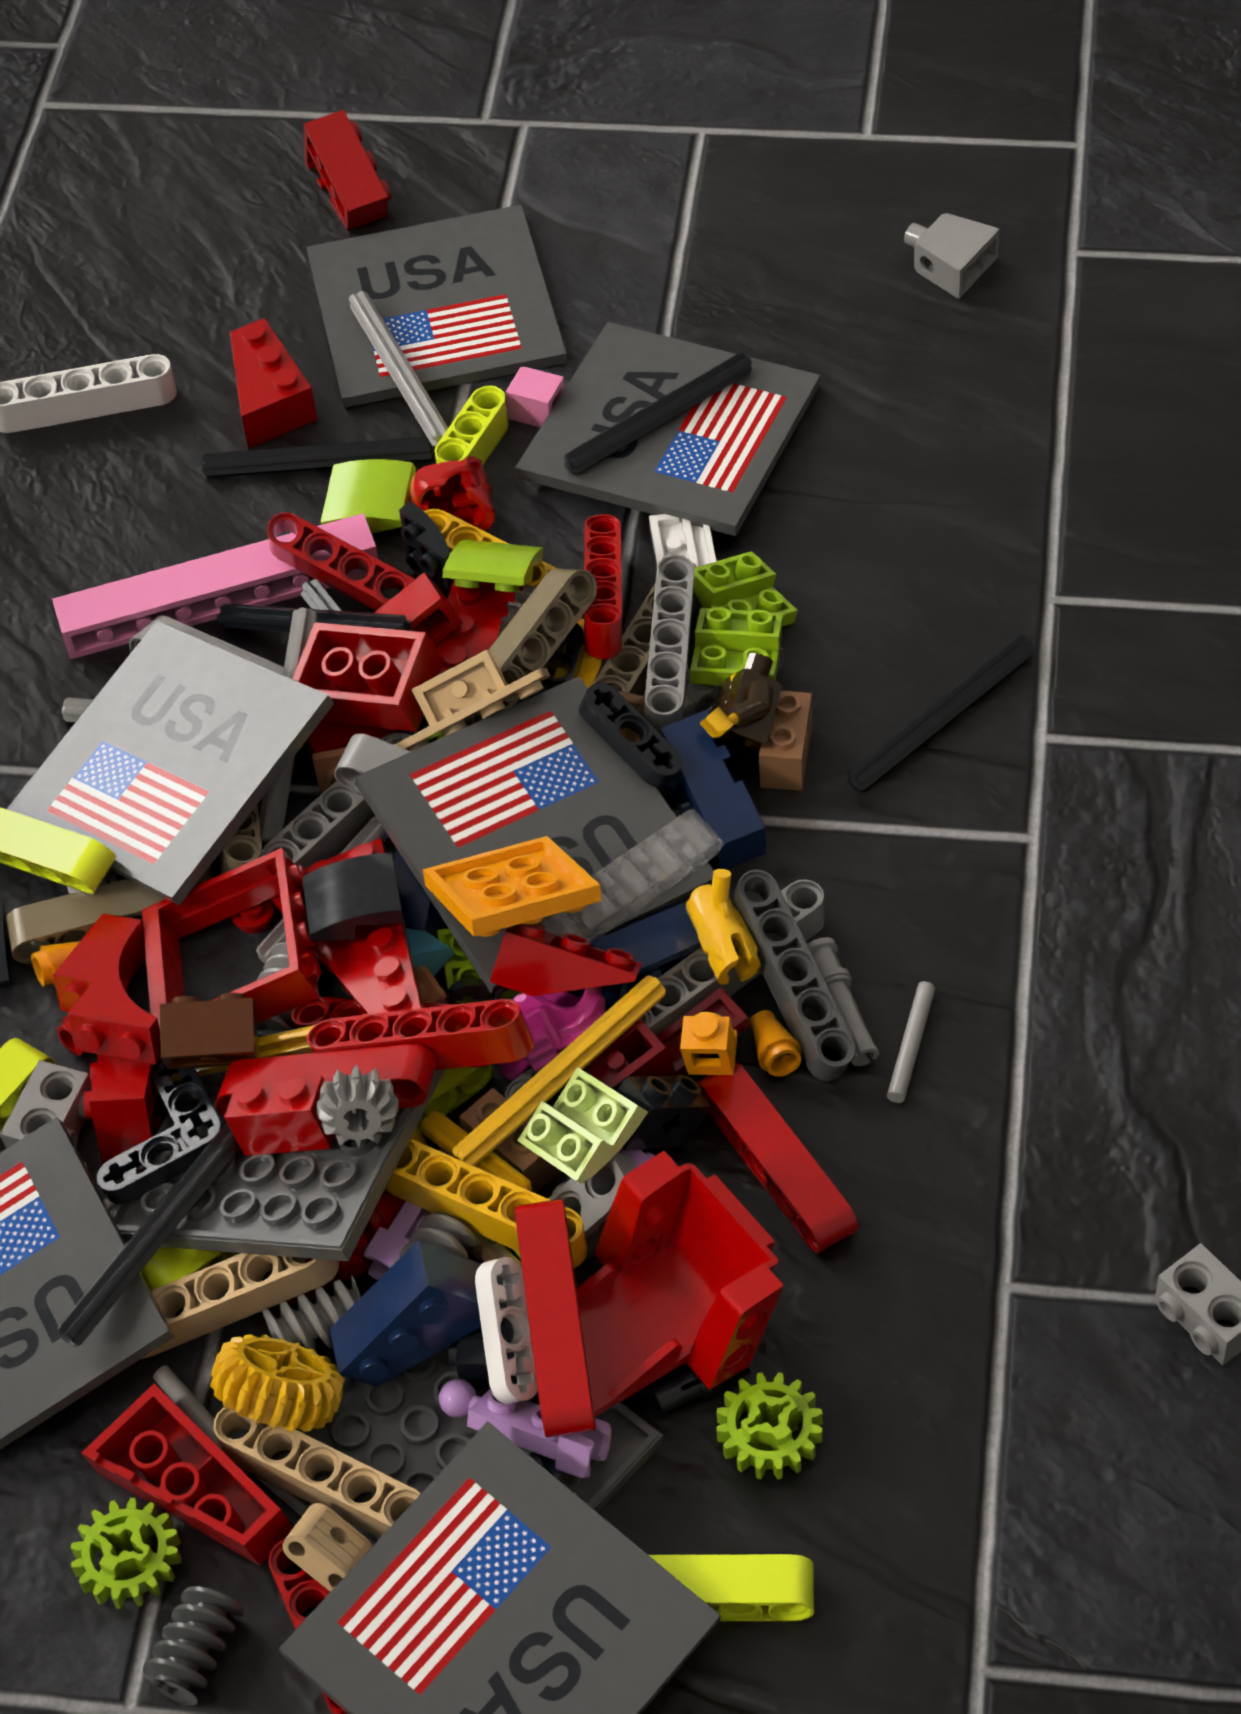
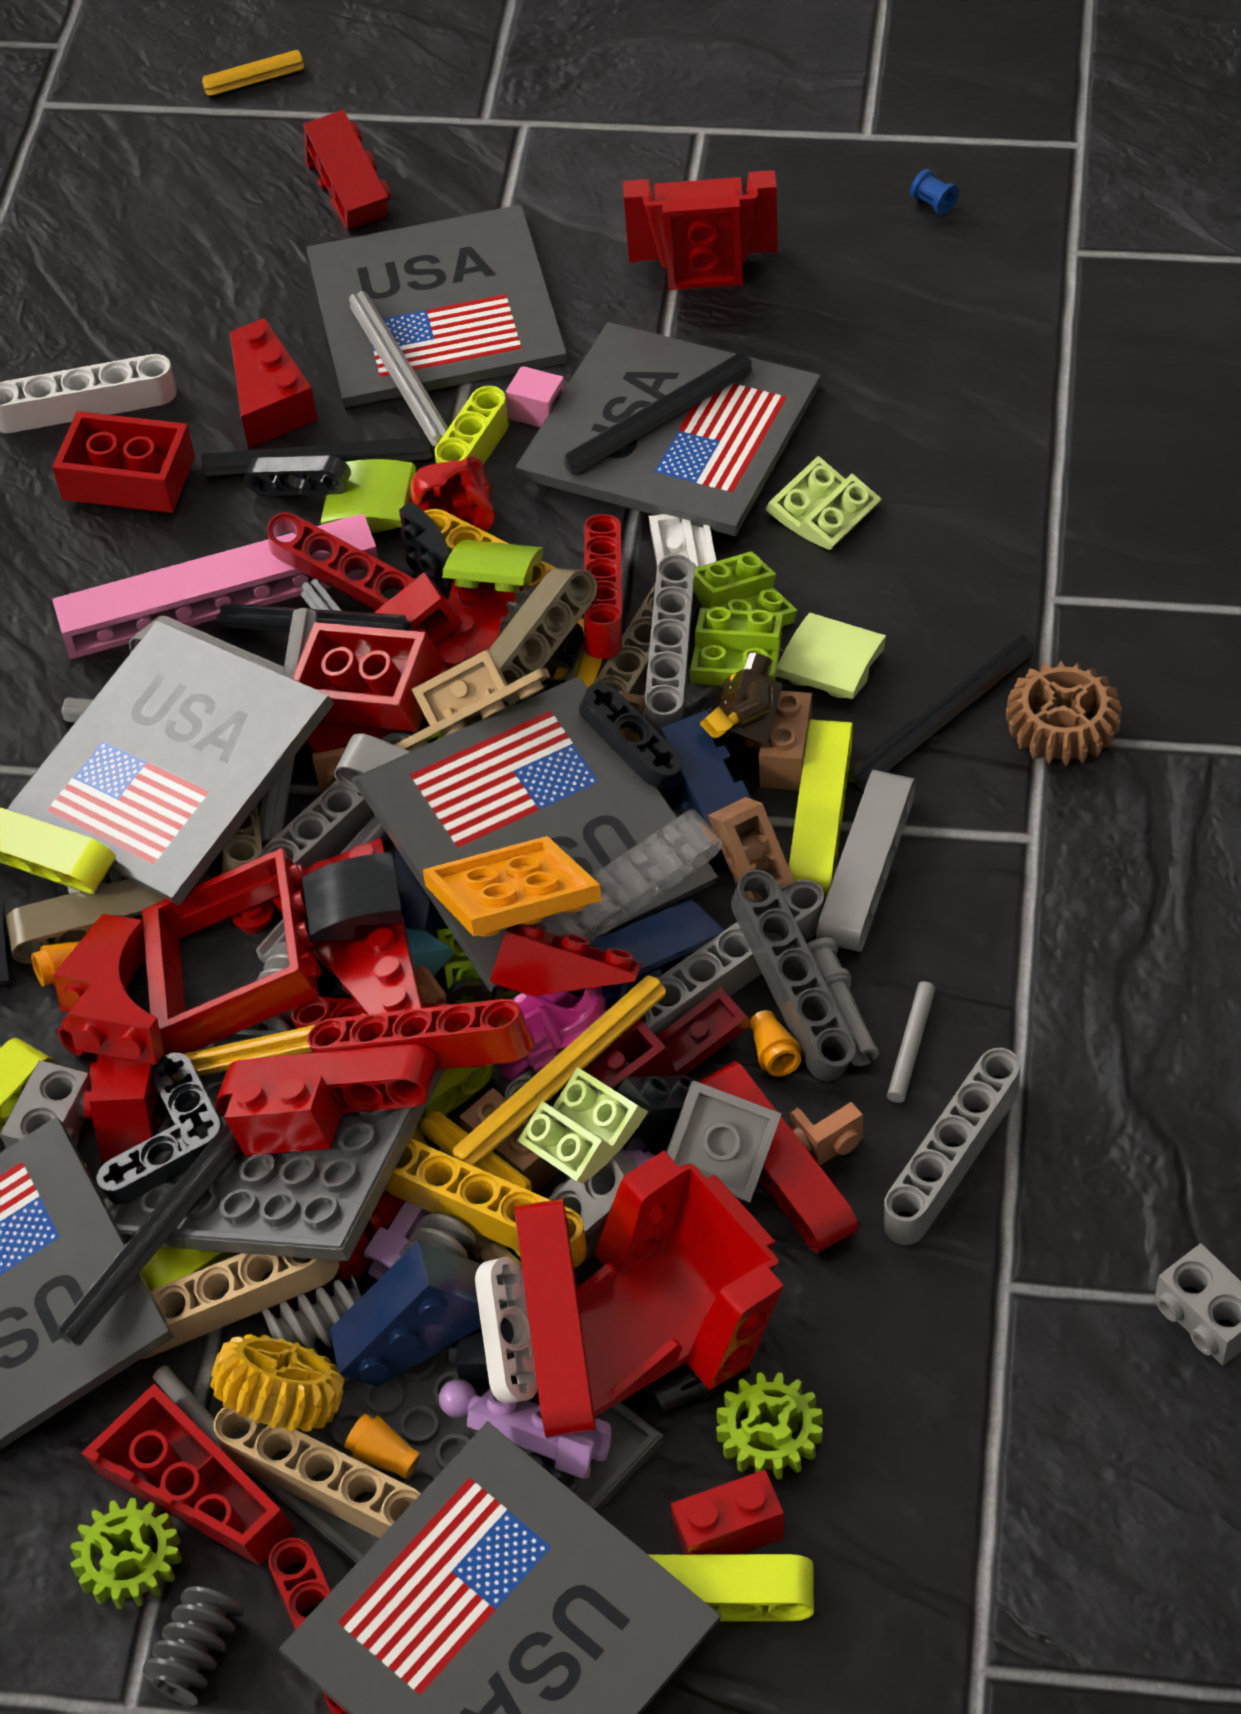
reddish brown brick [160,993,259,1069] -> none
tan piece [283,1503,373,1592] -> none
light grey gear [317,1064,399,1148] -> none
light orange brick [680,1012,738,1075] -> none
yellow piece [686,869,760,985] -> none
light grey torso [904,213,1000,299] -> none
none -> red brick [52,411,195,513]
none -> yellow axle [202,50,304,96]
none -> black beam [244,456,351,496]
none -> light orange cone [344,1414,421,1480]
none -> red piece [623,170,778,290]
none -> light grey hinge [666,1081,782,1203]
none -> red brick [671,1470,785,1555]
none -> medium nougat brick [707,797,795,902]
none -> yellowish green slope [765,456,882,550]
none -> yellowish green slope [776,613,886,699]
none -> neon yellow beam [789,719,853,897]
none -> nougat bracket [790,1102,863,1166]
none -> light grey beam [816,770,916,952]
none -> light grey beam [884,1048,1020,1245]
none -> blue bush [910,169,959,216]
none -> medium nougat gear [1006,660,1122,766]

